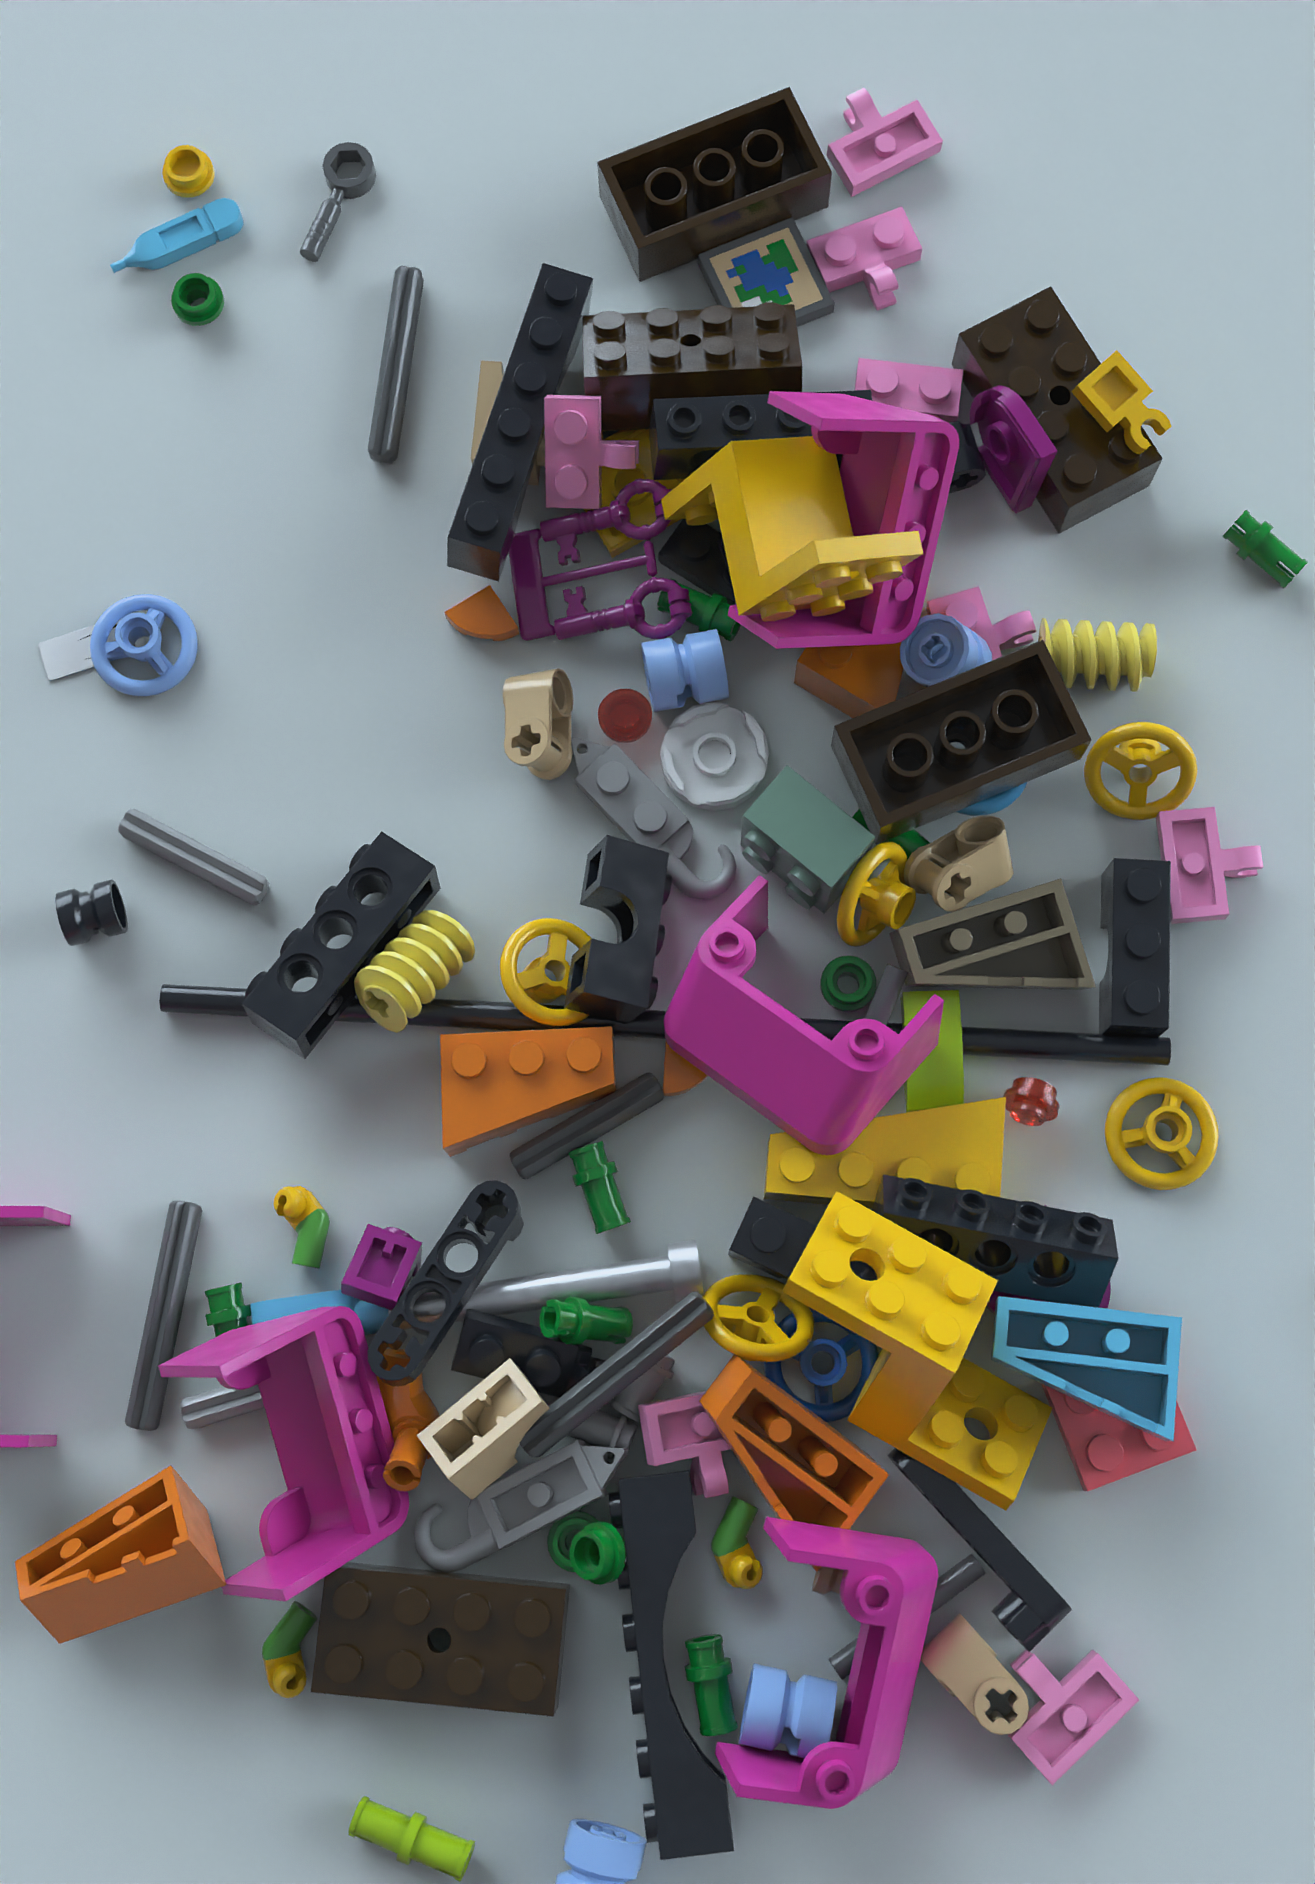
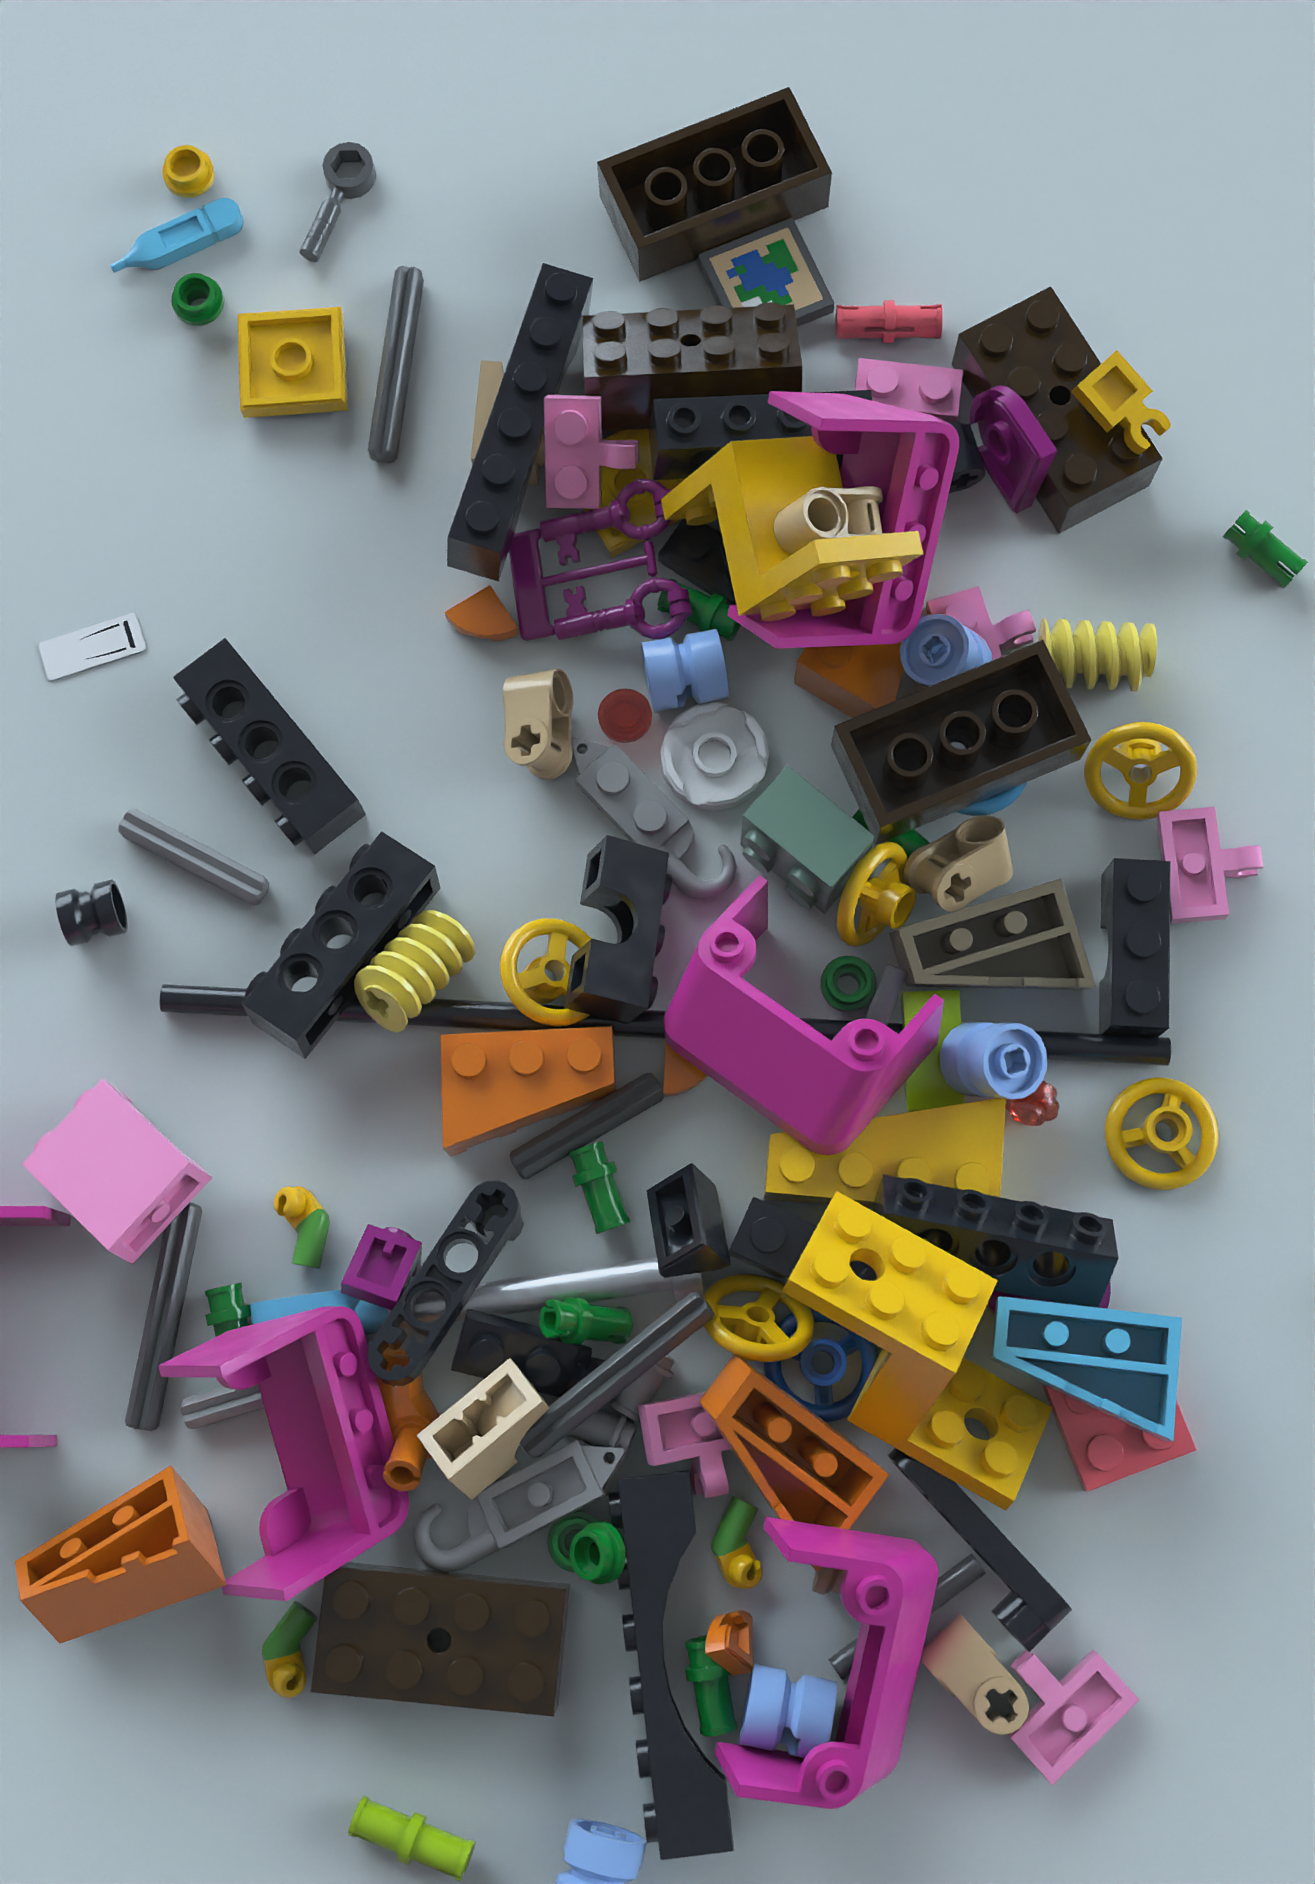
light blue piece [90,594,198,696] -> none
bright pink plate [806,207,922,311] -> none
bright pink plate [826,88,943,197] -> none
none -> bright pink panel [22,1079,212,1264]
none -> black brick [173,638,366,854]
none -> yellow plate [237,306,348,418]
none -> black slope [646,1163,731,1278]
none -> orange tile [705,1610,753,1676]
none -> tan piece [774,486,883,555]
none -> coral pin [835,300,943,343]
none -> light blue wheel [939,1022,1047,1099]

